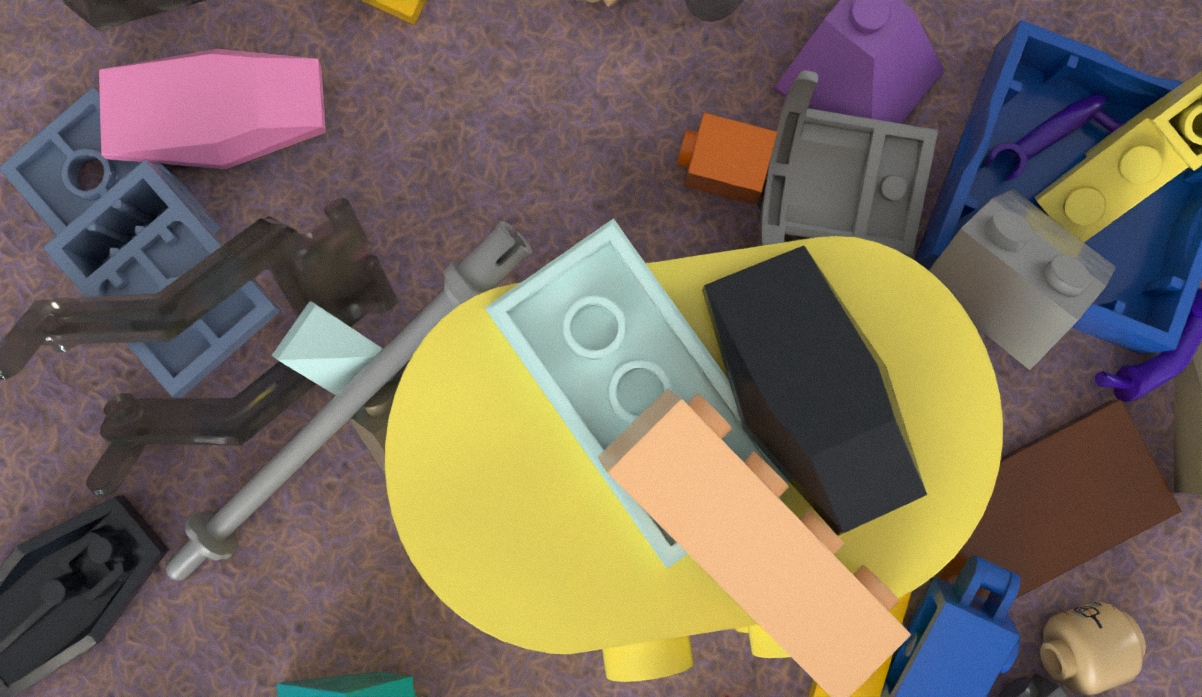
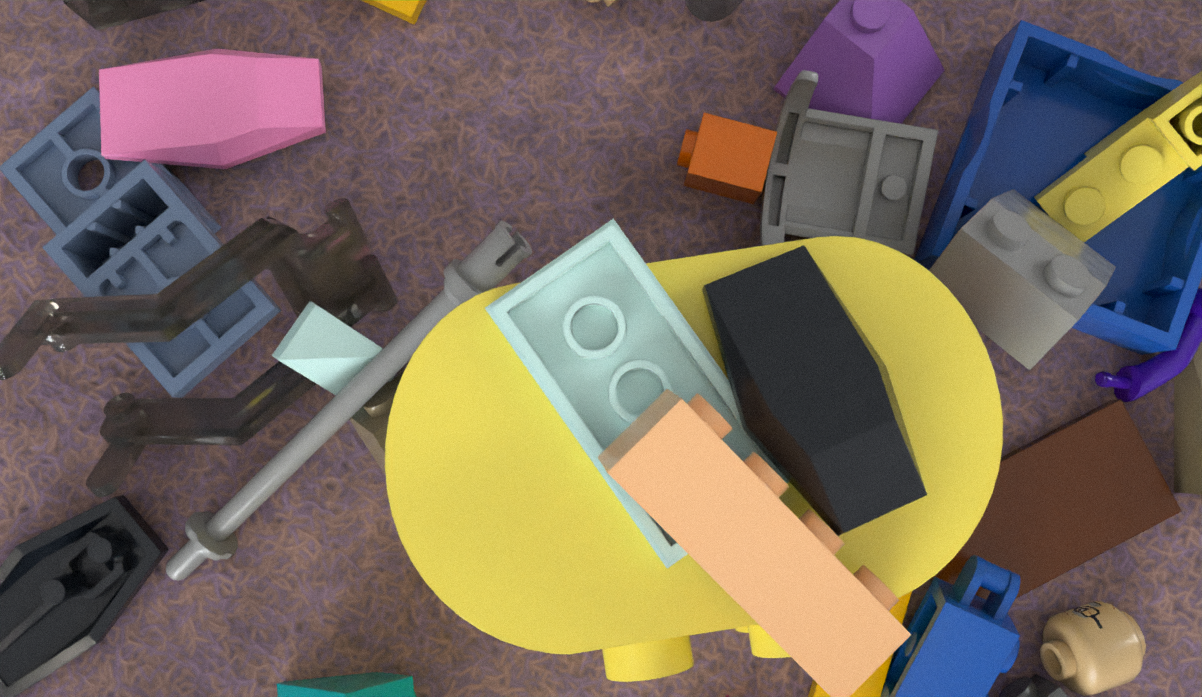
dark purple piece [983,94,1124,181] -> none

